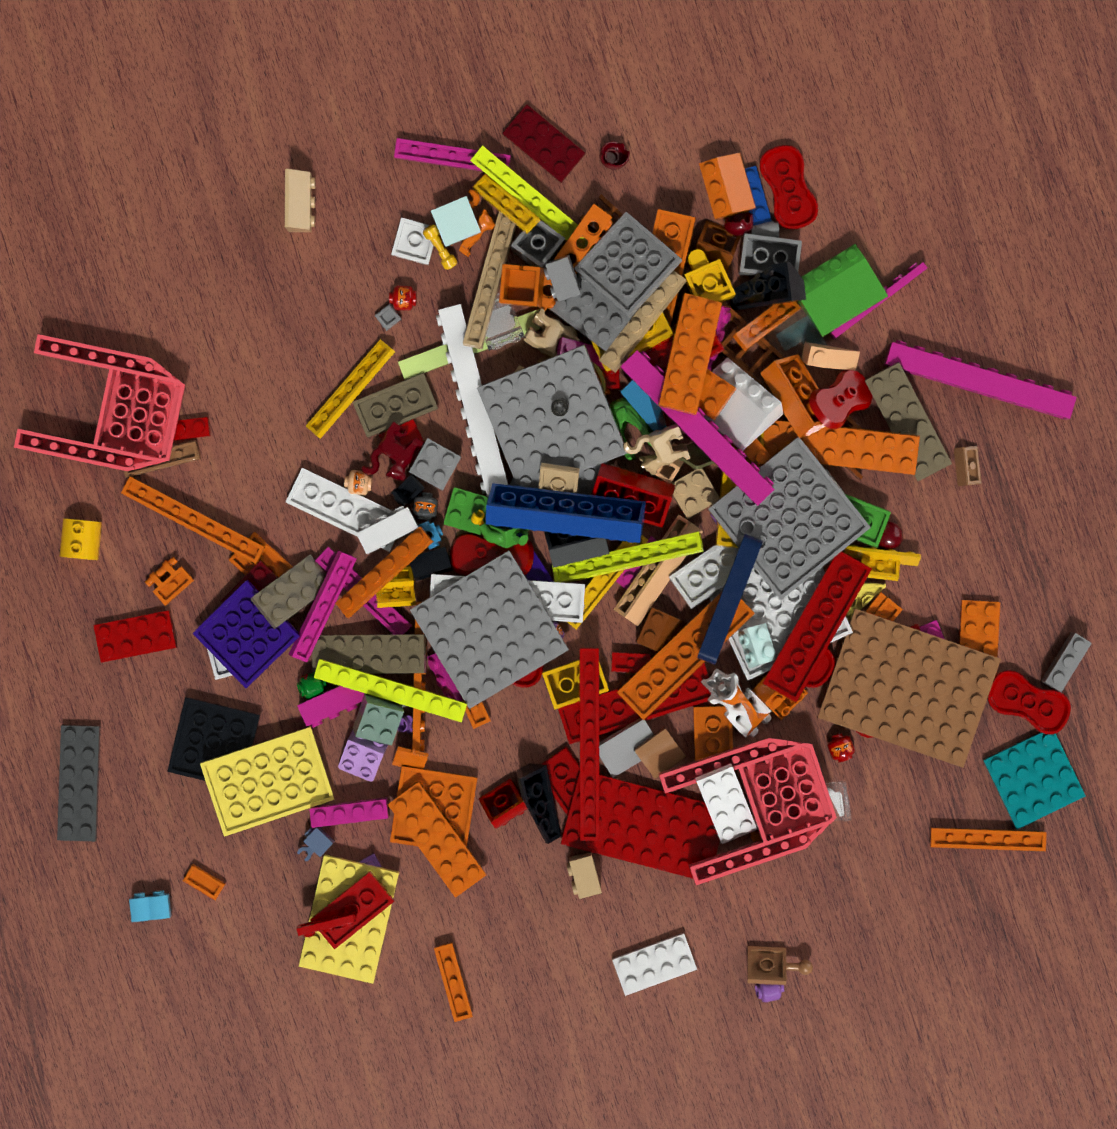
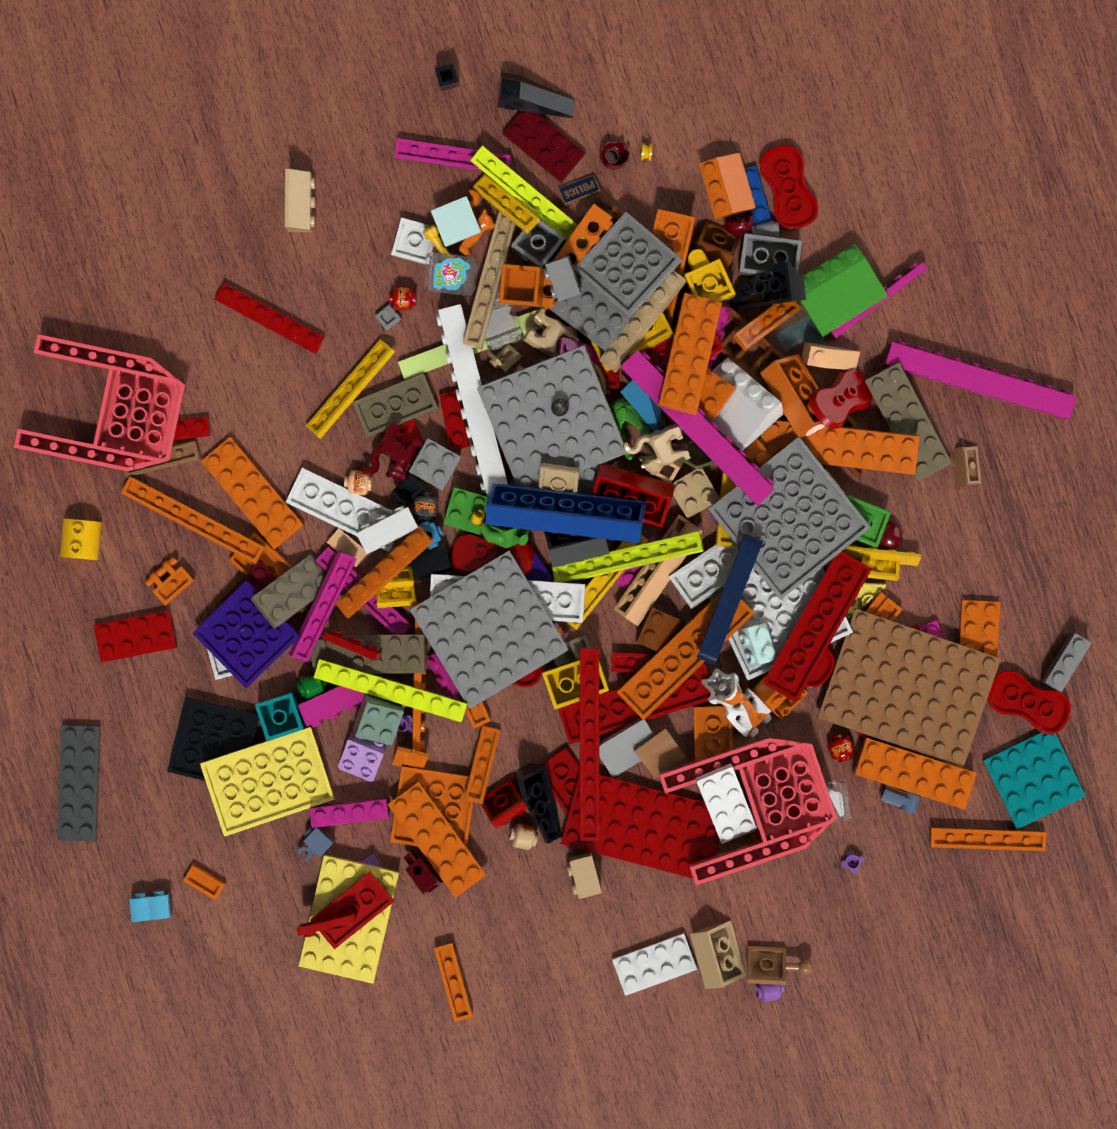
none -> orange plate [201,437,304,550]
none -> red plate [214,283,325,354]
none -> teal brick [255,692,306,741]
none -> red plate [323,630,382,661]
none -> light nougat tile [326,528,367,567]
none -> dark red torso [404,851,443,894]
none -> panel [423,252,478,297]
none -> black brick [435,63,459,91]
none -> red plate [439,391,469,451]
none -> orange tile [464,725,501,805]
none -> tan bracket [487,344,522,372]
none -> black wedge [497,72,575,119]
none -> tan head [508,823,538,850]
none -> dark tan slope [552,635,591,667]
none -> slope [558,174,601,206]
none -> yellow bush [641,143,652,161]
none -> tan slope [690,920,746,989]
none -> medium lavender plate [841,850,864,873]
none -> orange brick [852,737,977,810]
none -> sand blue piece [880,785,921,814]

